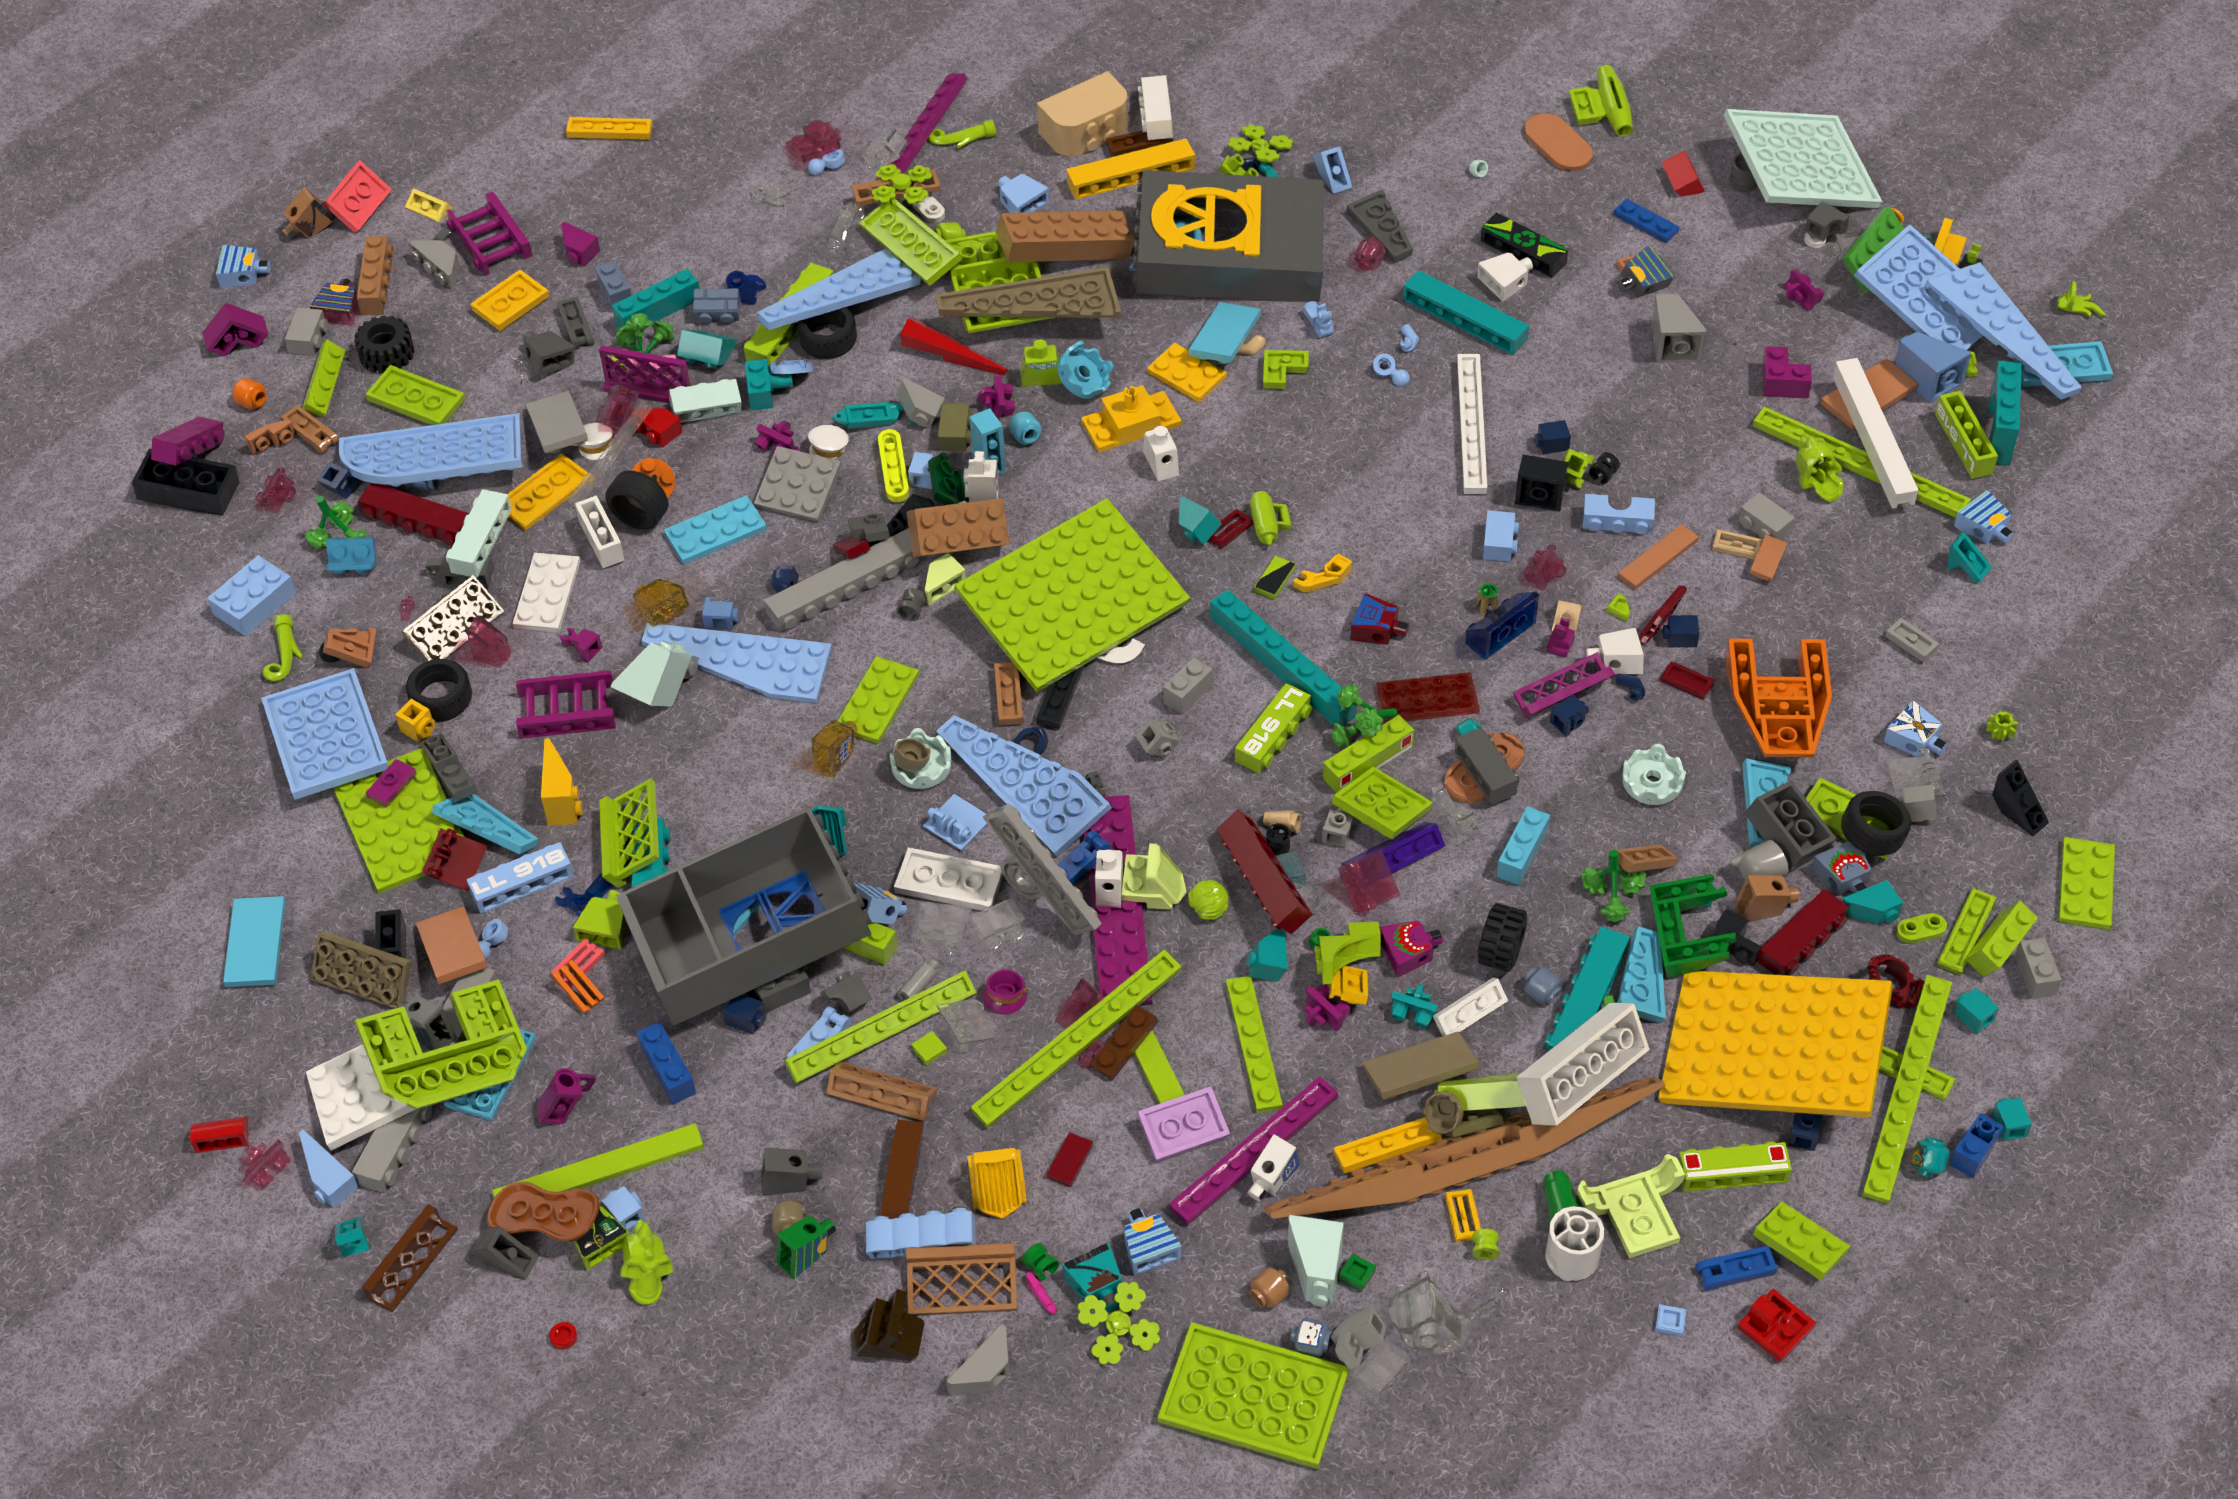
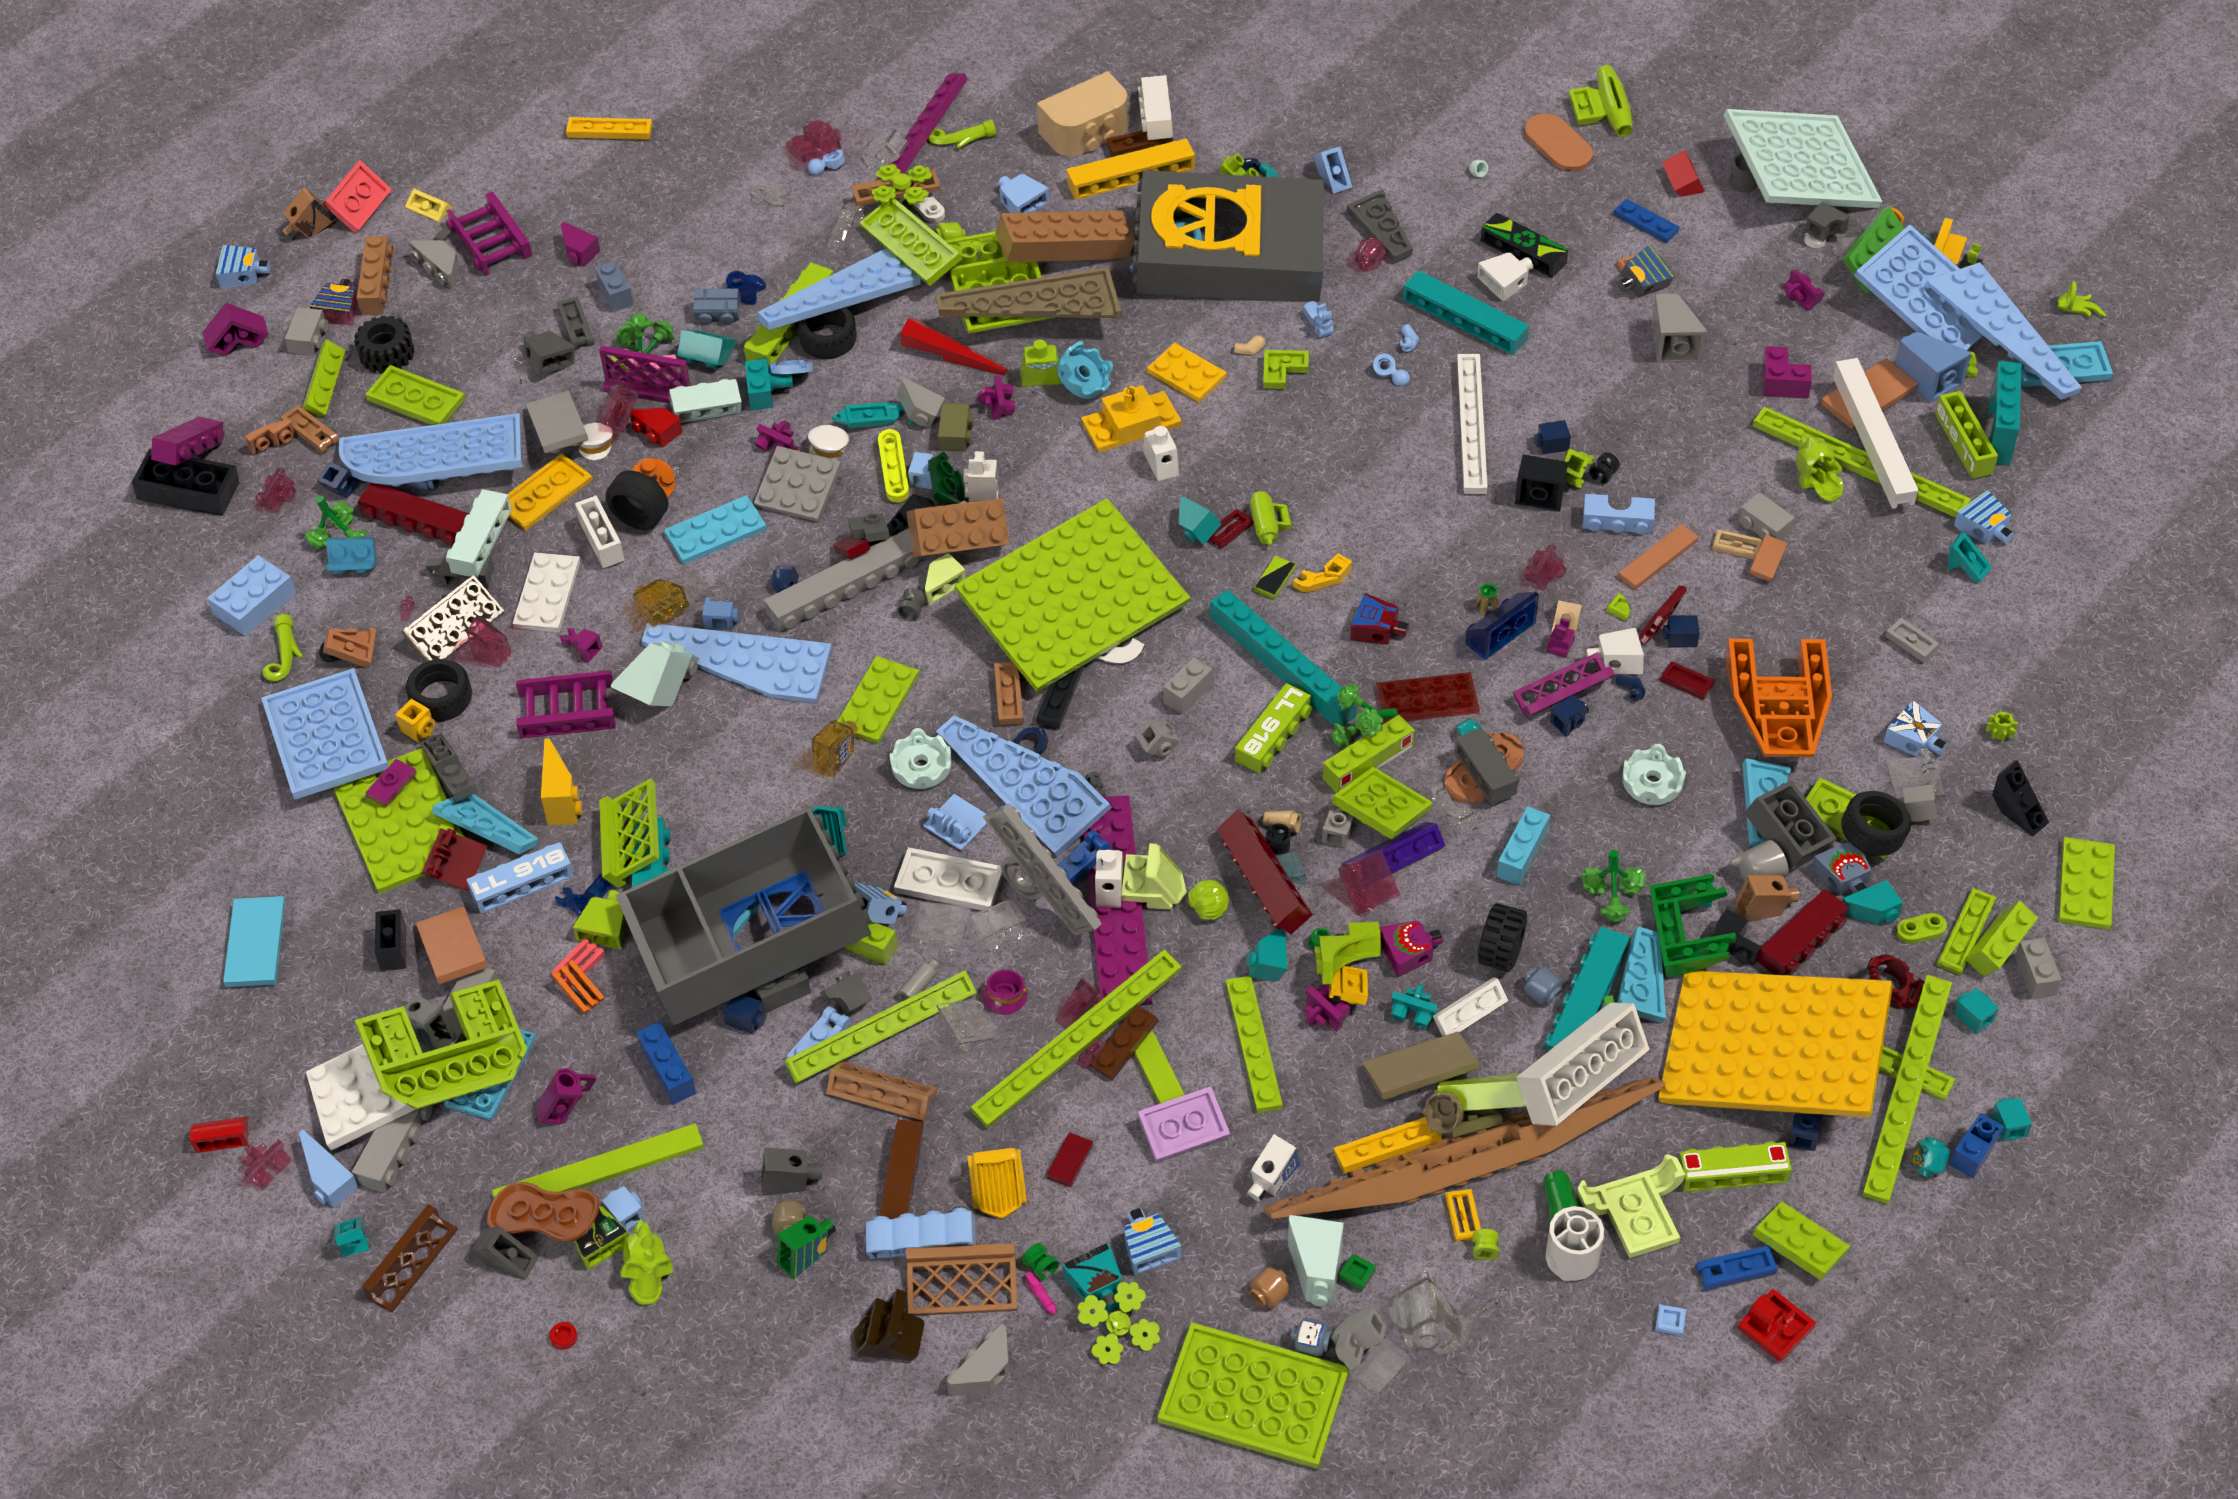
orange head [232,378,267,410] -> none
dark tan tile [311,931,412,1008] -> none
yellow plate [470,270,550,331] -> none
light blue plate [478,919,508,960] -> none
clear axle [567,400,652,509] -> none
teal brick [611,269,700,328] -> none
dark tan hair [893,738,930,772] -> none
lime tile [911,1031,948,1066] -> none
medium azure brick [970,408,1006,474] -> none
medium azure head [1009,411,1042,445] -> none
magenta plate [1169,1076,1338,1226] -> none
medium azure tile [1189,302,1261,363] -> none
lime plant [1228,124,1293,163] -> none
light blue brick [1483,510,1519,562] -> none
medium nougat plate [1617,844,1679,873] -> none

